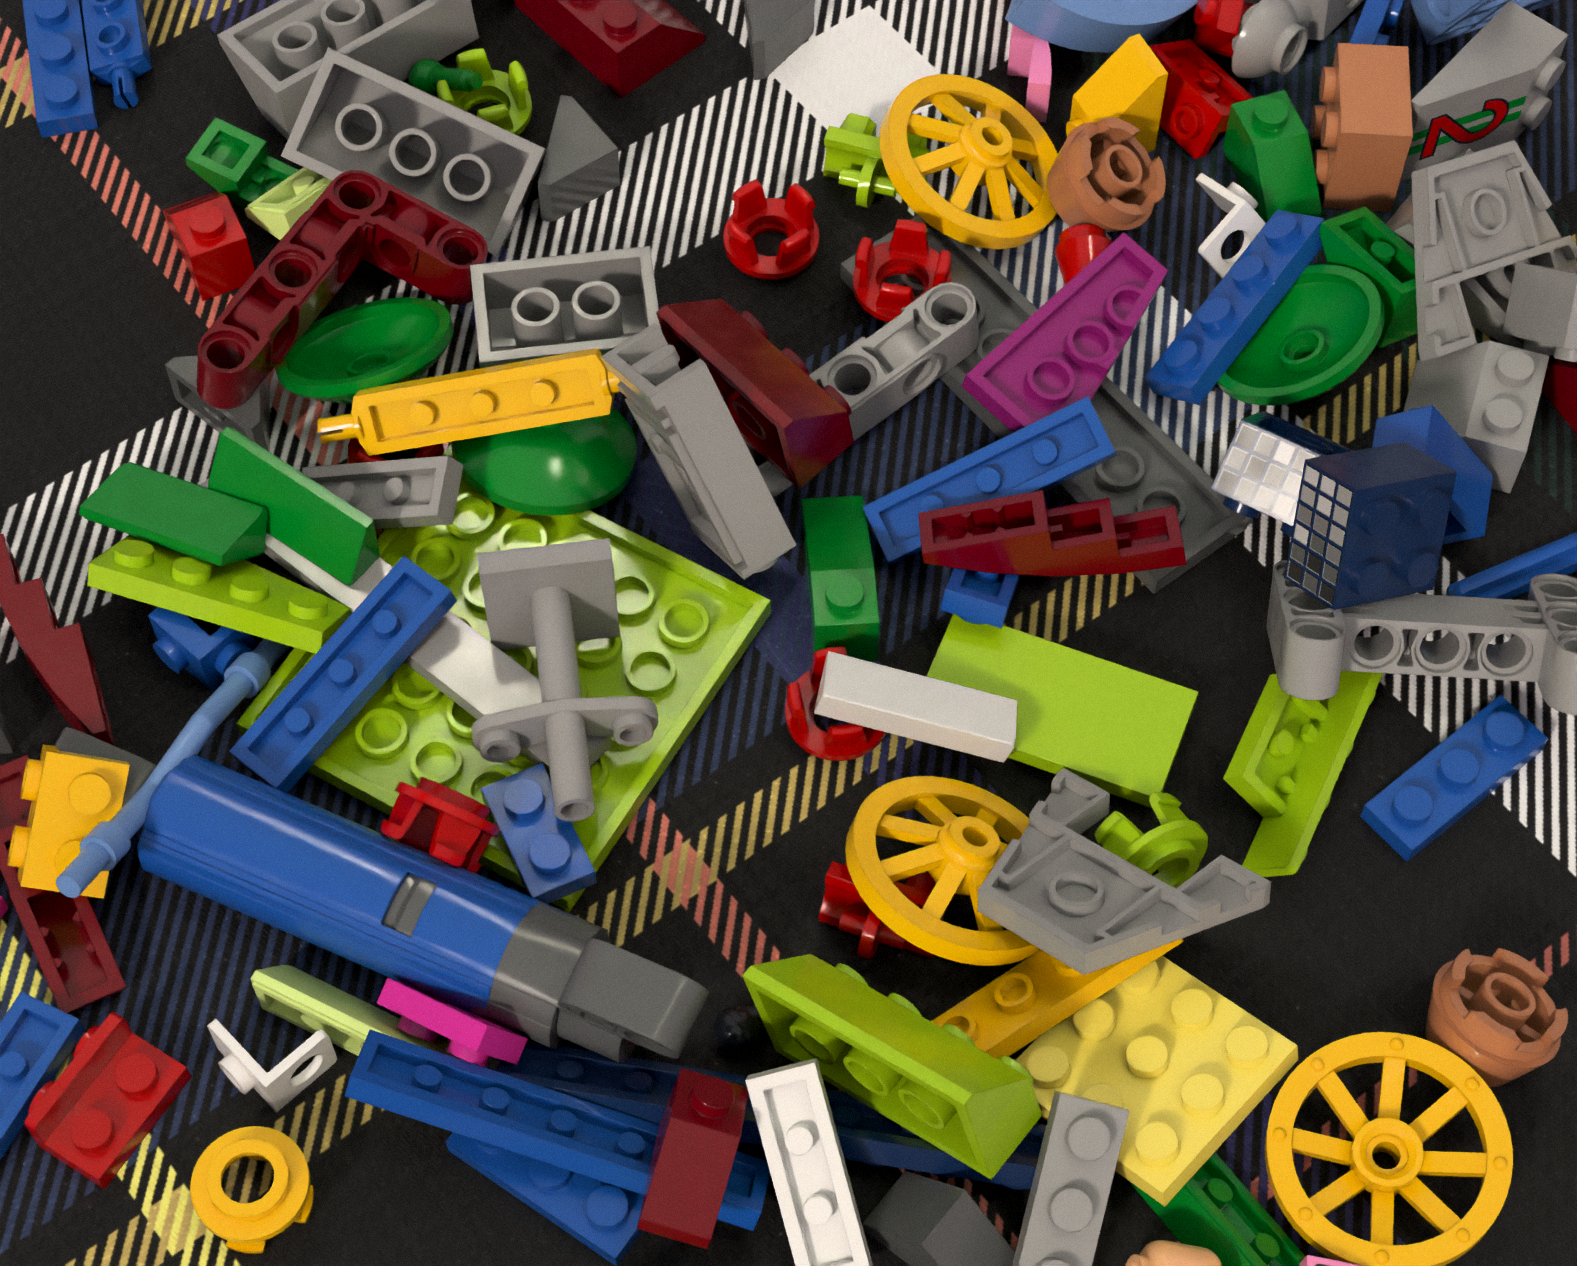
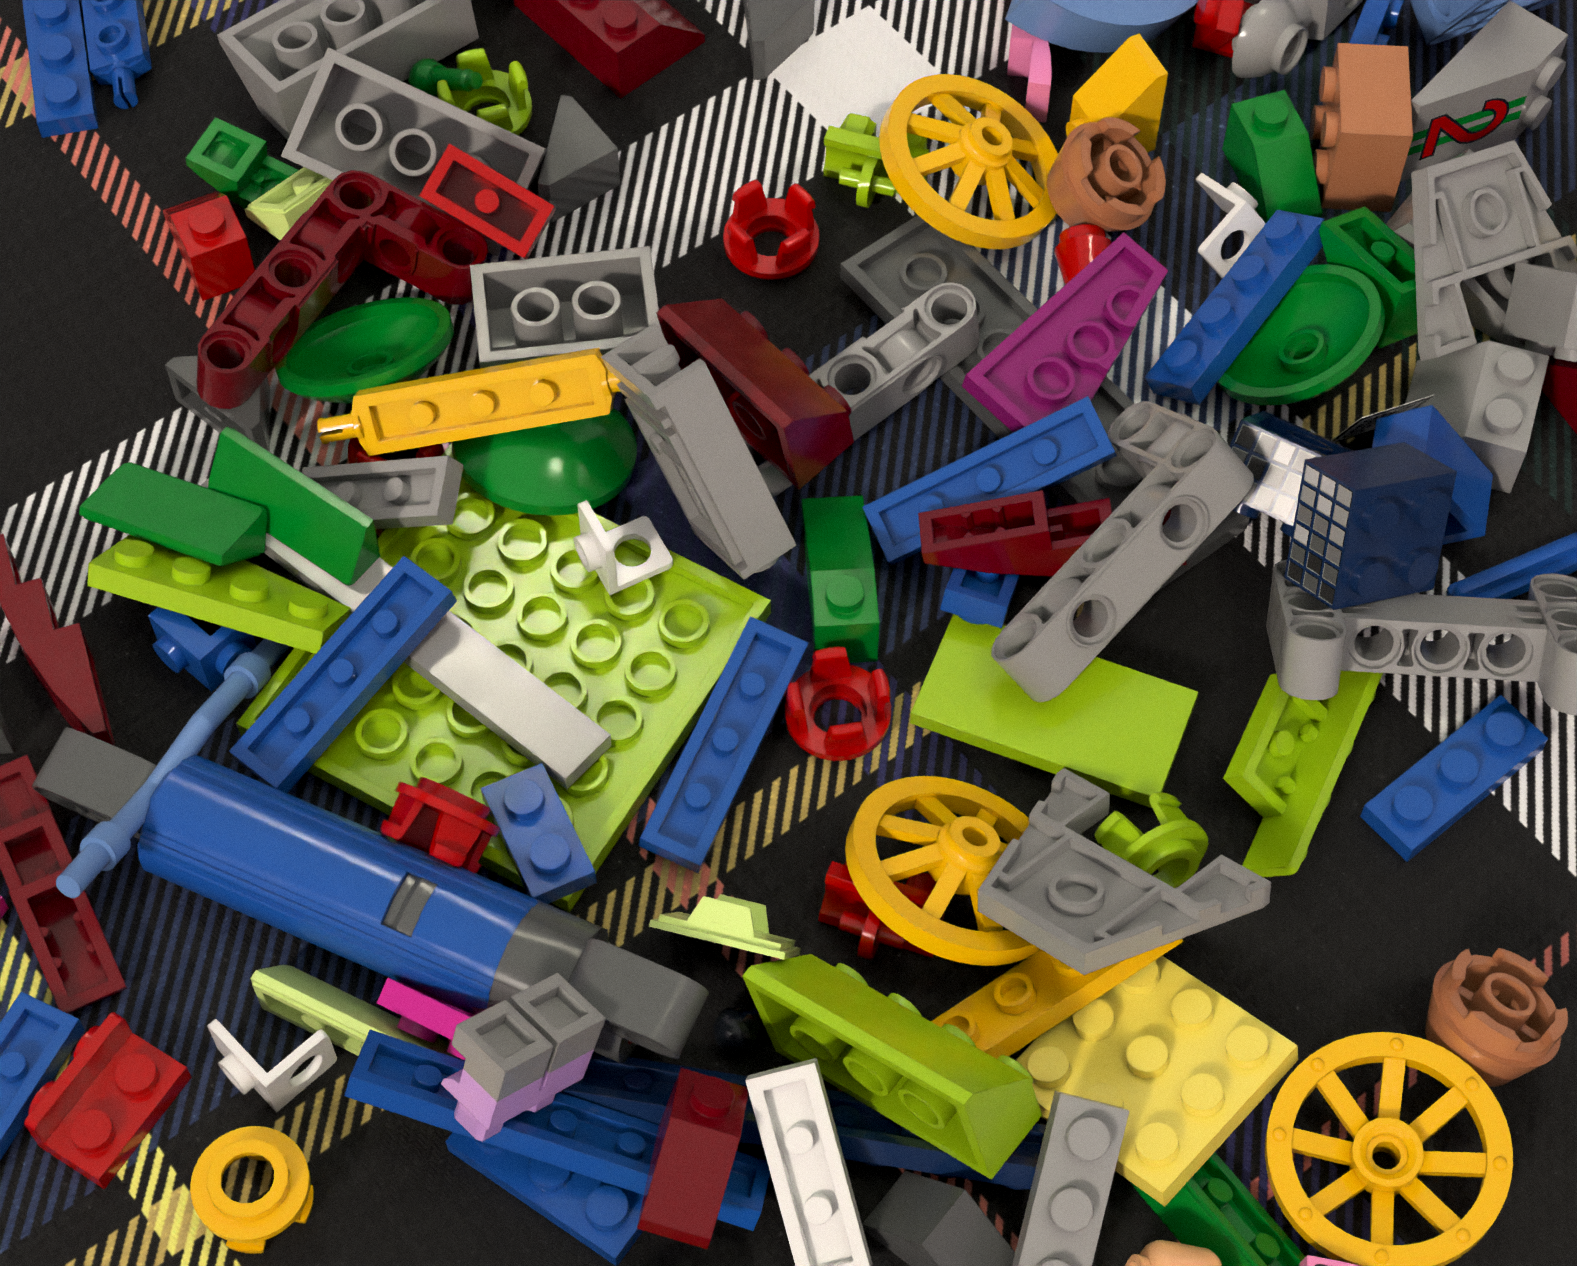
yellow bracket [7,744,130,899] -> none
light grey piece [471,538,658,821] -> none
white slope [814,651,1017,763] -> none
red piece [853,219,952,323] -> none
red bracket [1149,39,1254,159] -> none
none -> red brick [419,143,556,259]
none -> light grey hips [441,973,606,1142]
none -> white bracket [574,500,673,595]
none -> blue plate [639,616,809,874]
none -> yellowish green piece [649,894,801,960]
none -> light grey beam [991,401,1254,703]
none -> sticker [1331,395,1434,443]

